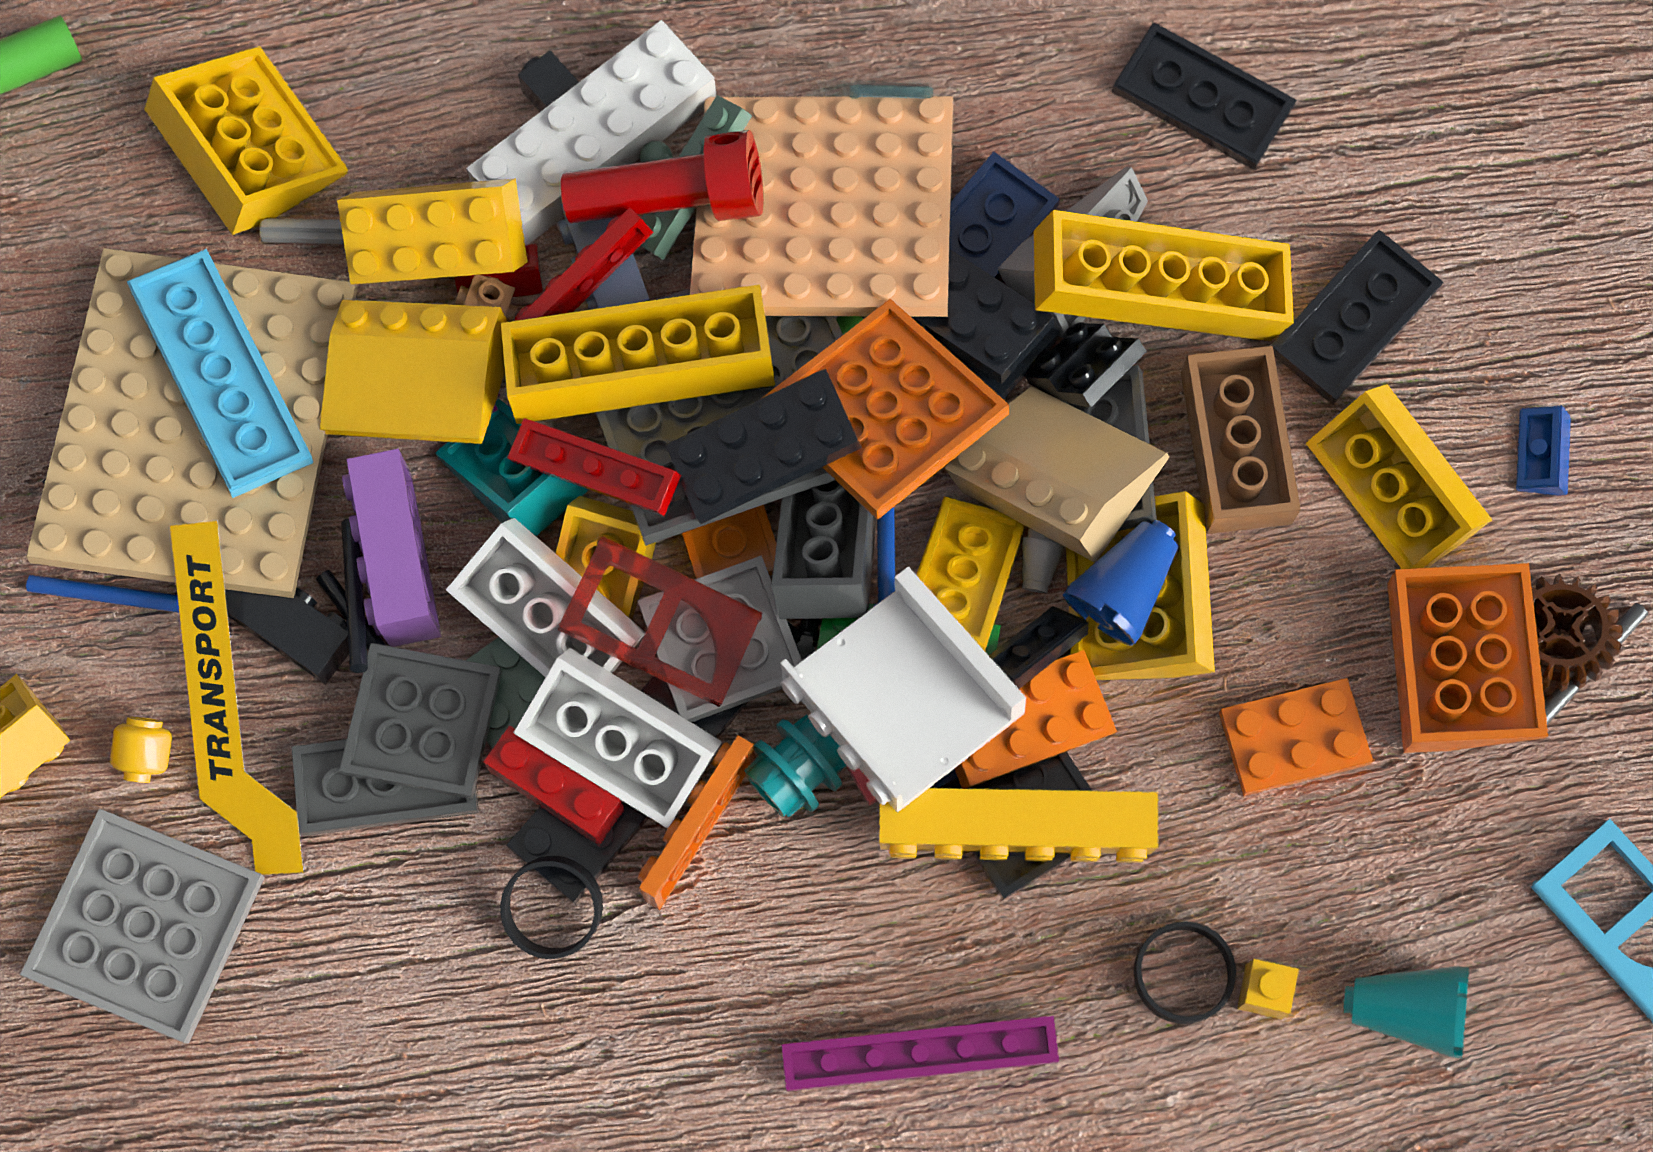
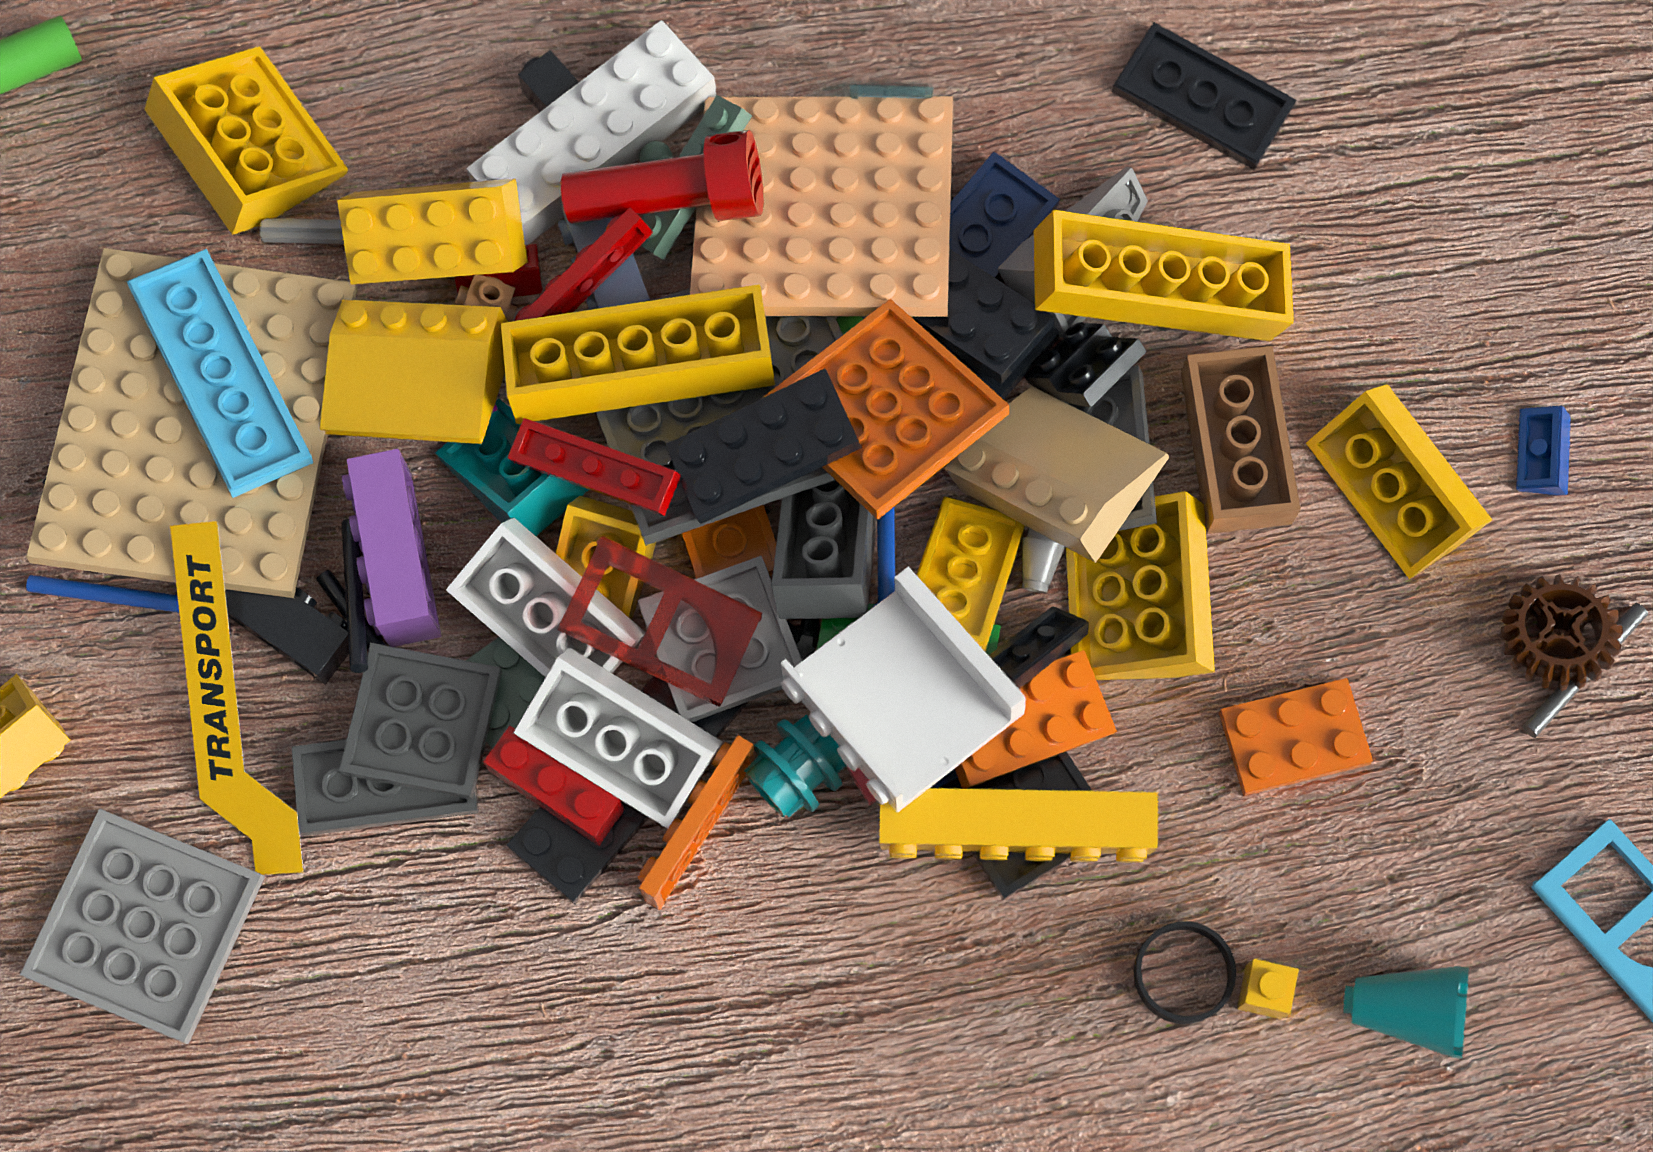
yellow head [110,717,172,783] -> none
black tyre [500,856,603,959] -> none
magenta plate [782,1016,1059,1092] -> none
blue cone [1063,520,1178,646] -> none
black plate [1271,229,1444,405] -> none
orange slope [1387,563,1548,753] -> none

